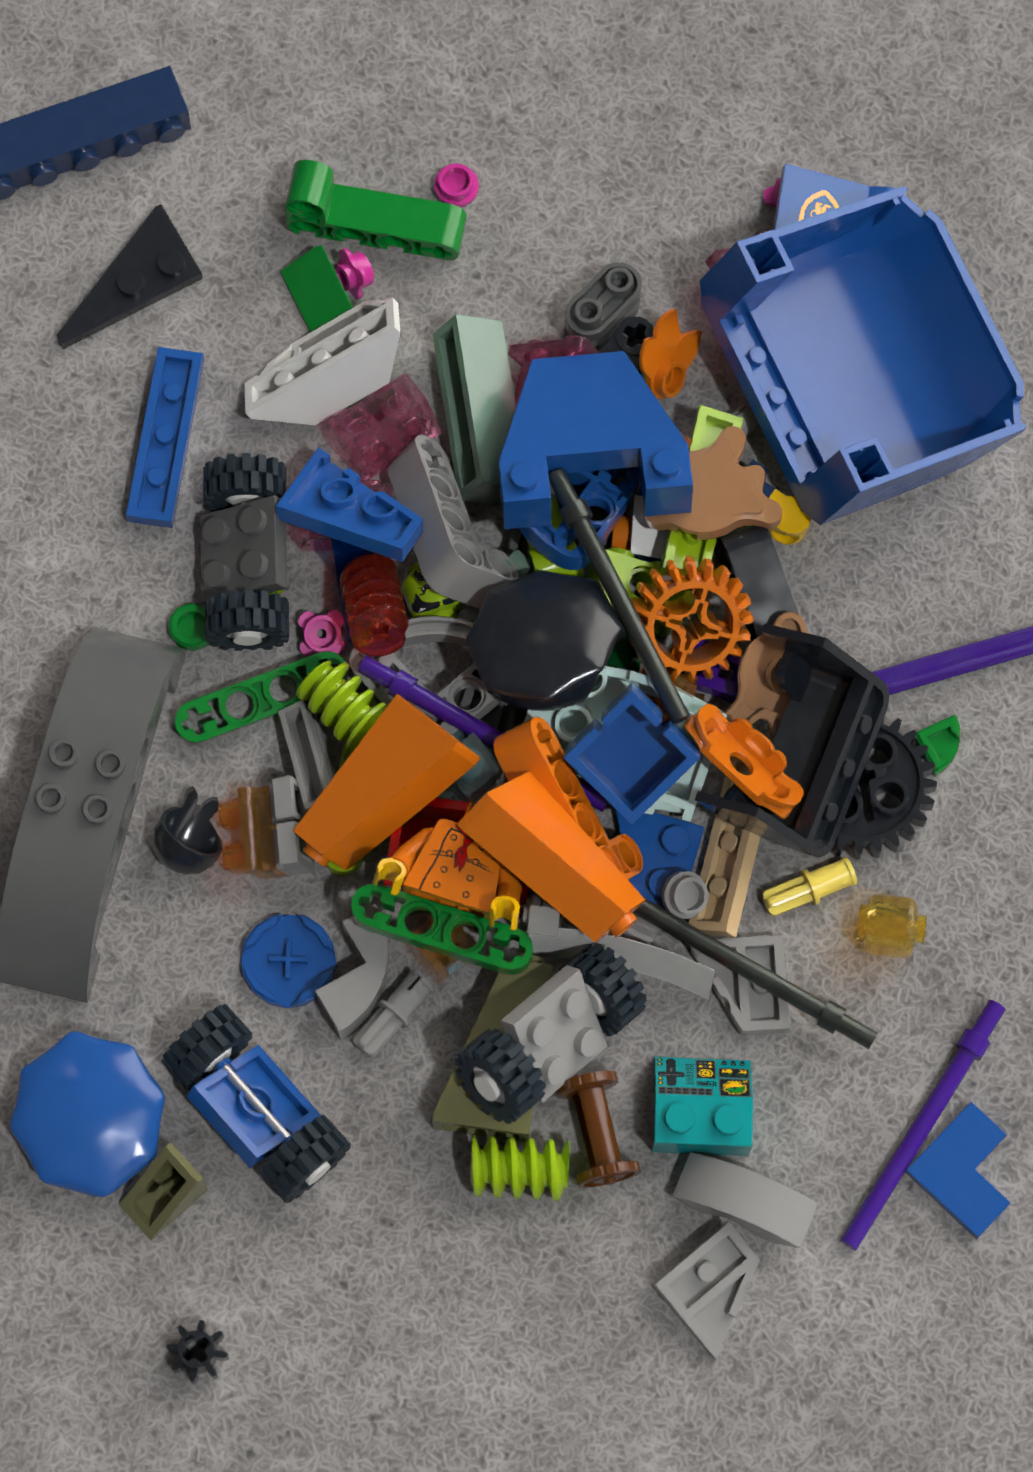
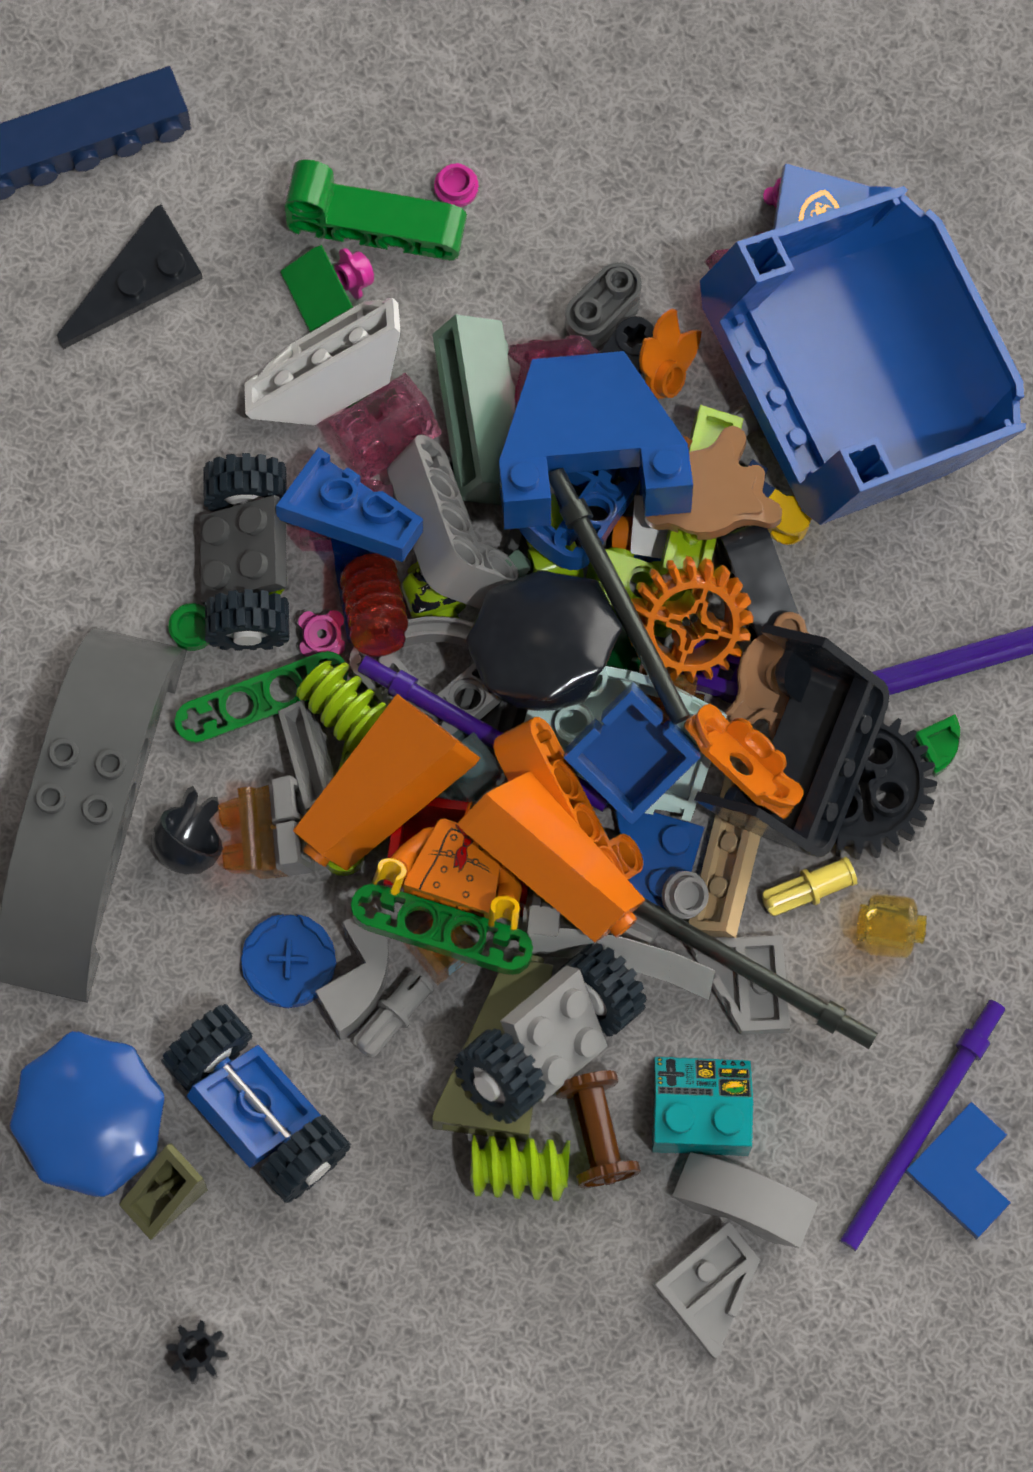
blue plate [126,347,204,528] -> none

